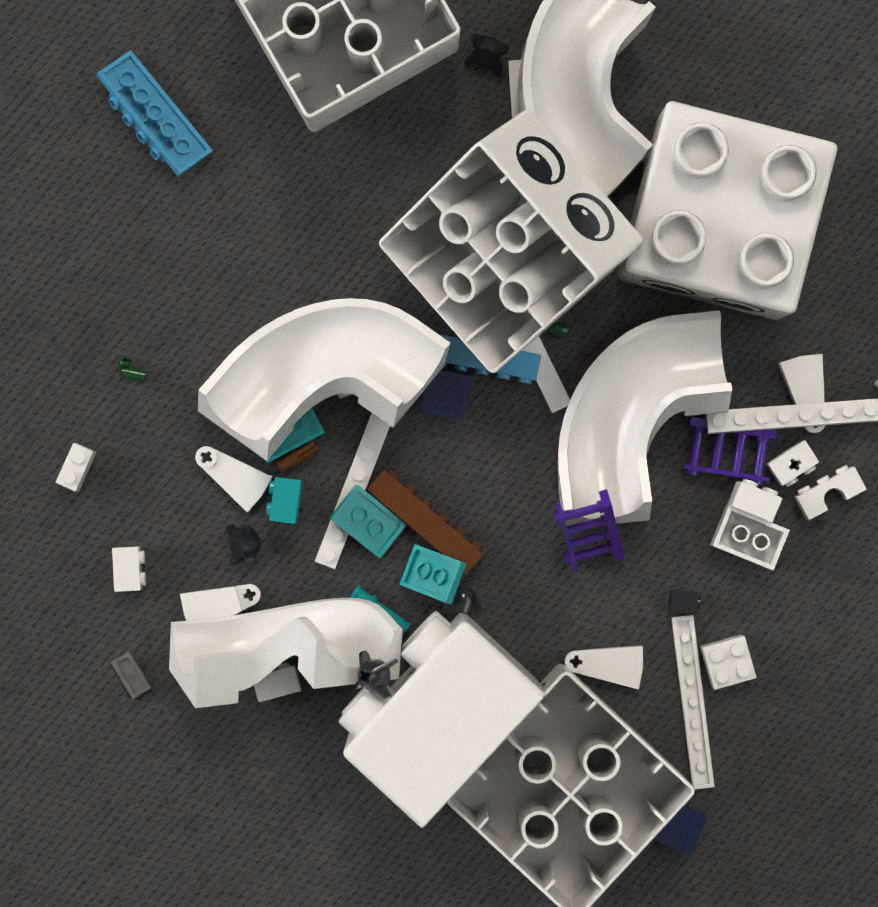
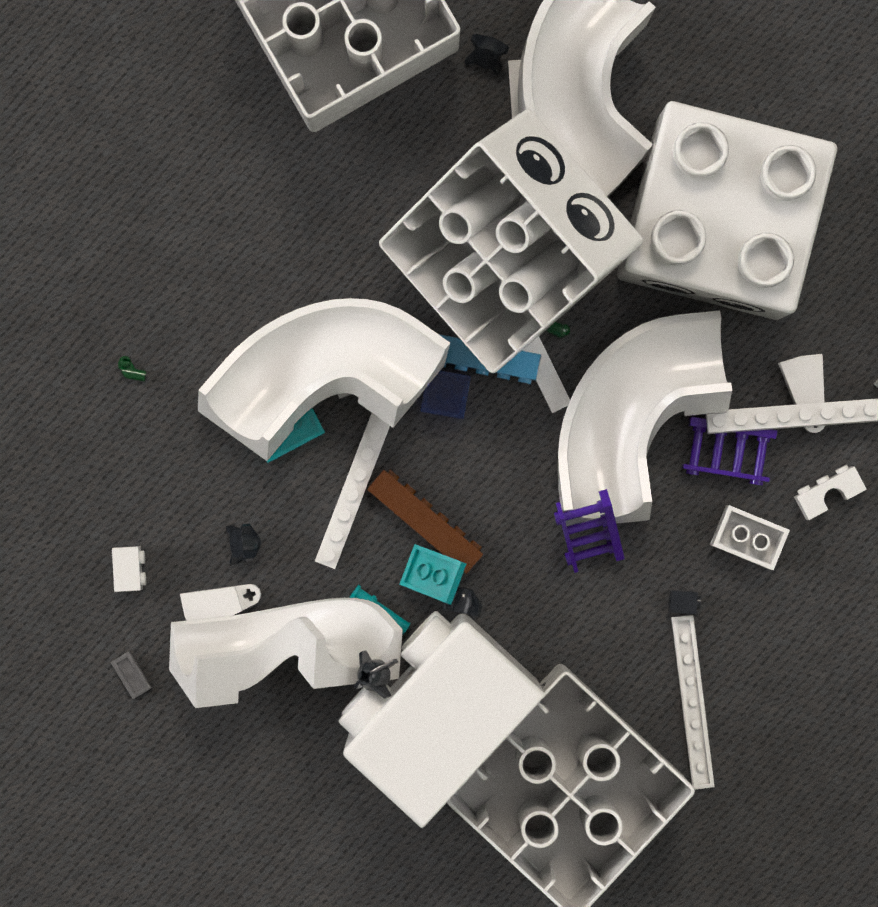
white brick [55,443,96,491] -> none
dark azure plate [96,50,213,177] -> none
white piece [195,446,273,512] -> none
white brick [254,662,302,702] -> none
teal brick [266,477,303,524] -> none
reddish brown axle [277,441,319,474] -> none
teal plate [329,484,407,558] -> none
white piece [565,645,643,690] -> none
clear blue brick [653,804,708,856] -> none
white brick [700,634,756,690] -> none
white brick [727,479,782,522] -> none
white brick [766,440,819,487] -> none

